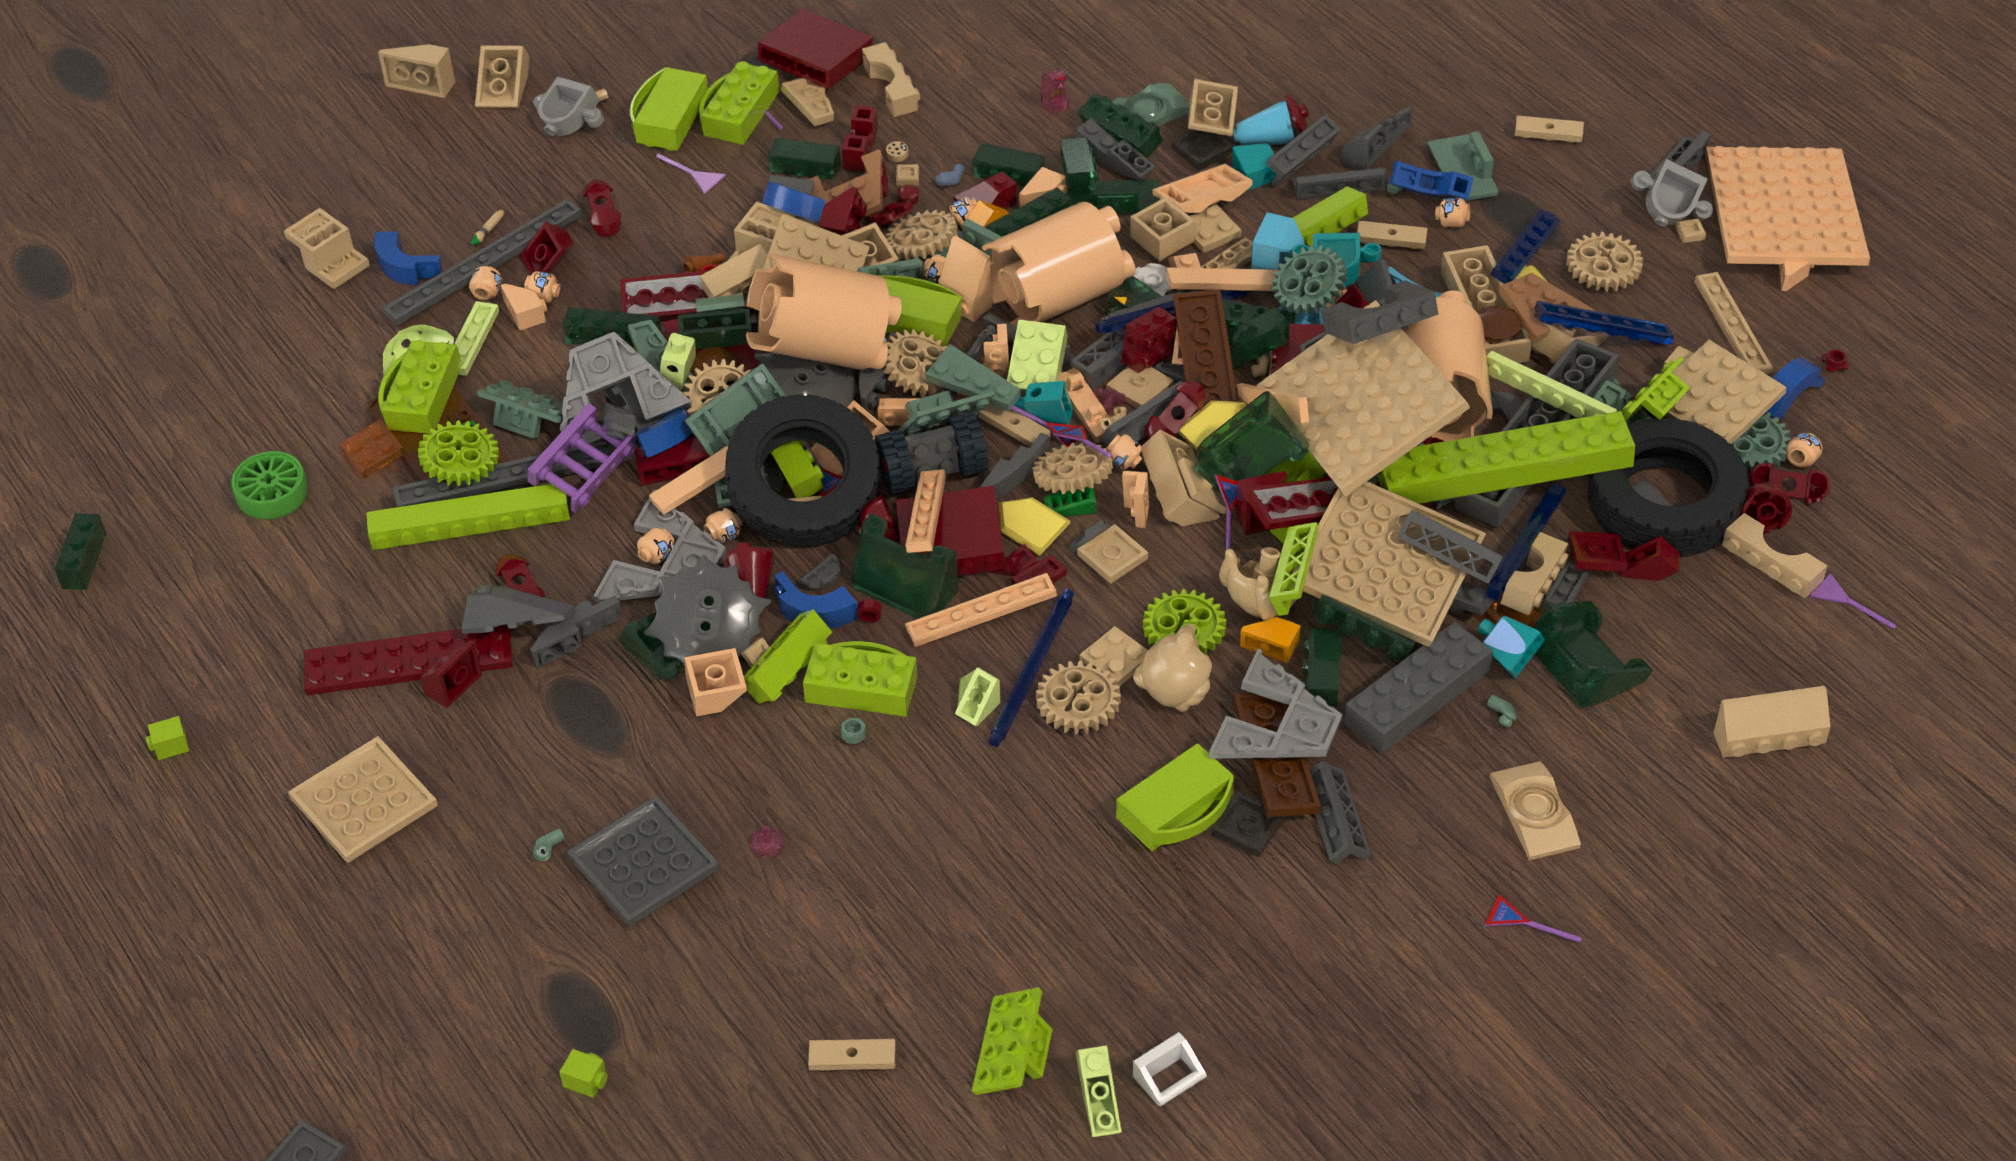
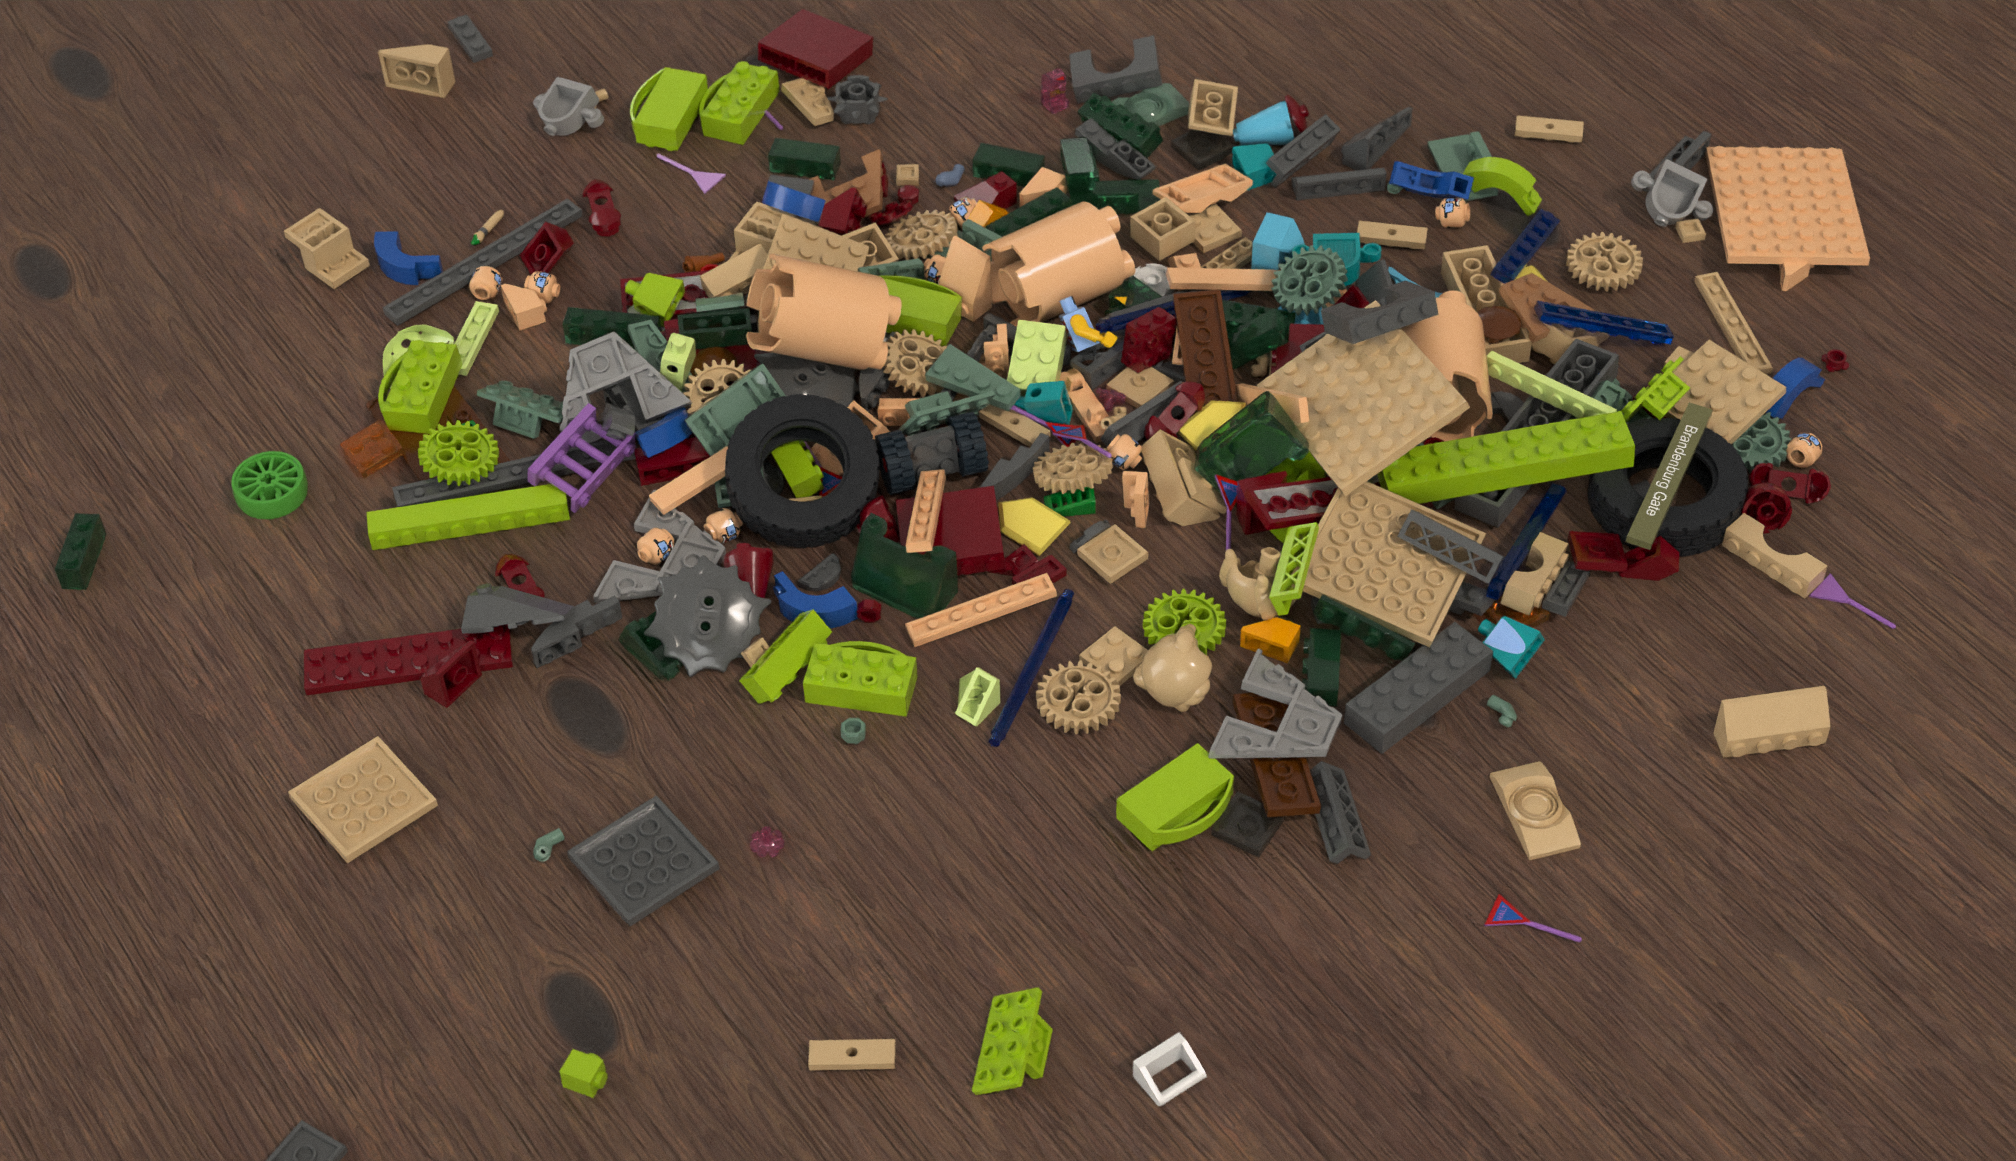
lime brick [146,716,190,760] -> none
tan slope [475,46,530,108] -> none
light nougat slope [684,648,747,716] -> none
dark red arch [842,106,878,171] -> none
tan arch [862,42,920,117] -> none
tan tile [886,141,908,162] -> none
yellowish green slope [1076,1045,1121,1137] -> none
lime brick [1293,186,1368,247] -> none
clear green windscreen [1534,601,1653,707] -> none
none -> dark grey plate [447,15,493,63]
none -> lime torso [625,273,685,327]
none -> dark grey brick [828,75,888,124]
none -> torso [1059,296,1117,352]
none -> dark grey arch [1069,35,1163,104]
none -> lime arch [1463,157,1542,216]
none -> olive tile [1626,402,1713,550]

